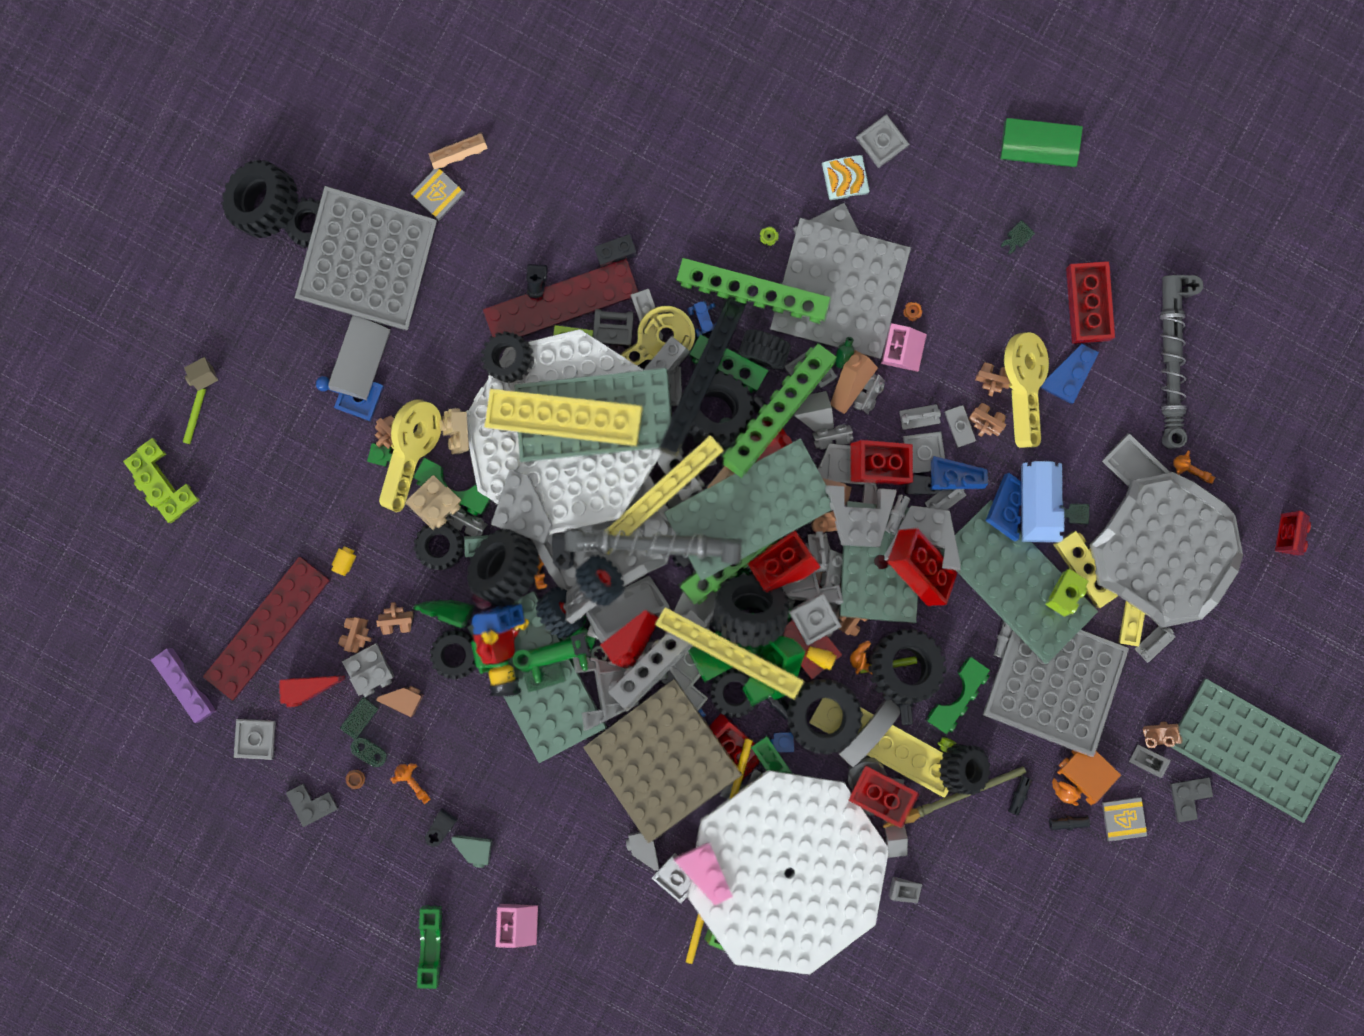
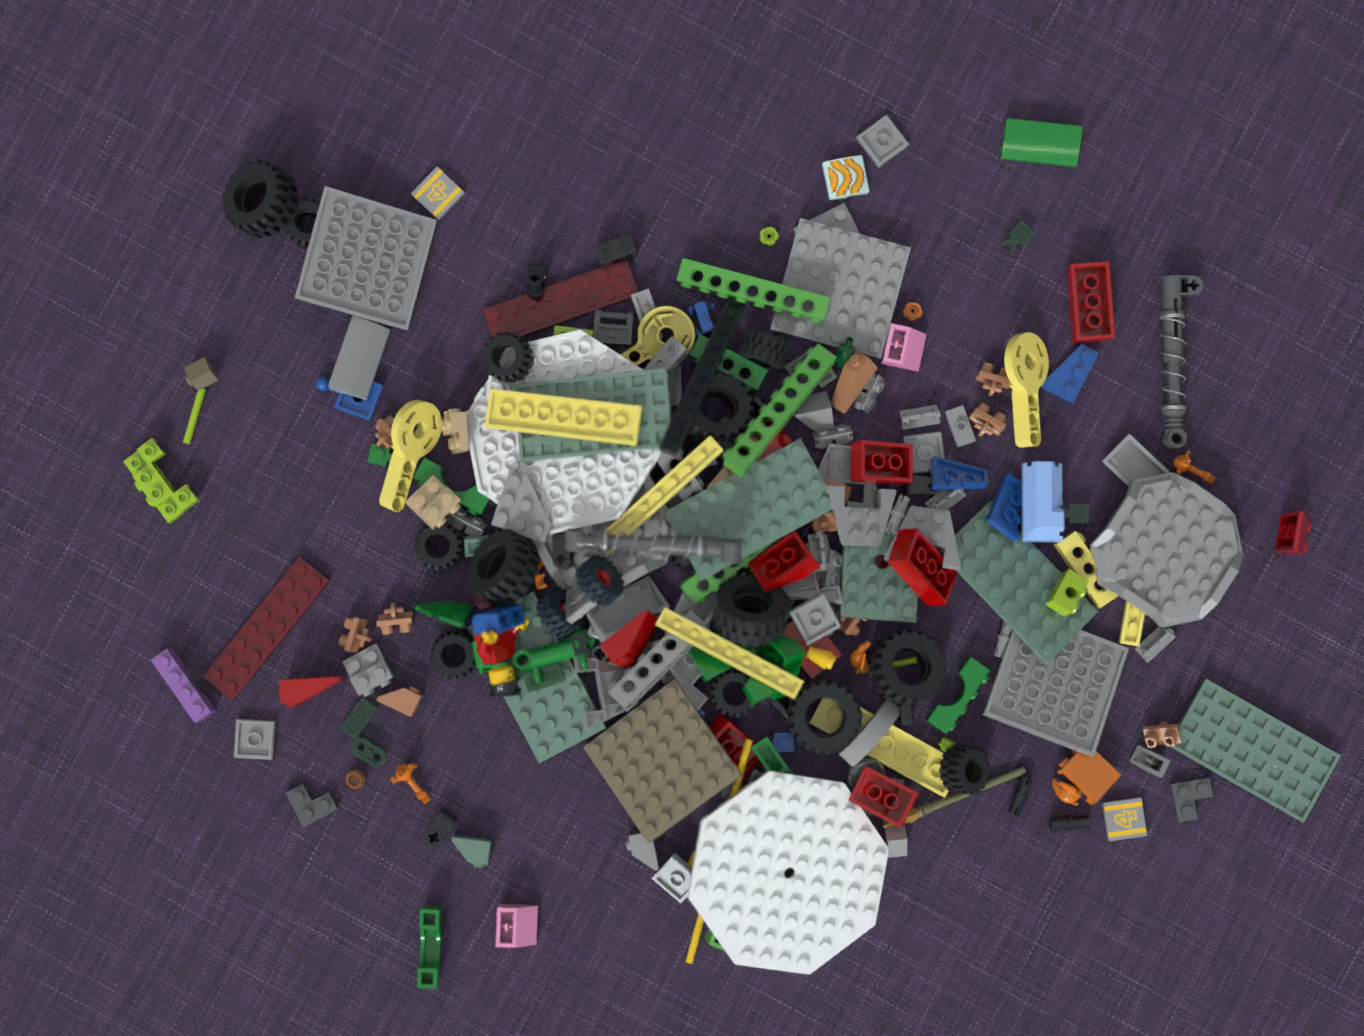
yellow brick [331,546,356,576] -> none
light nougat plate [429,133,488,169] -> none
bright pink wing [673,842,732,905] -> none
light grey slope [888,877,922,903] -> none

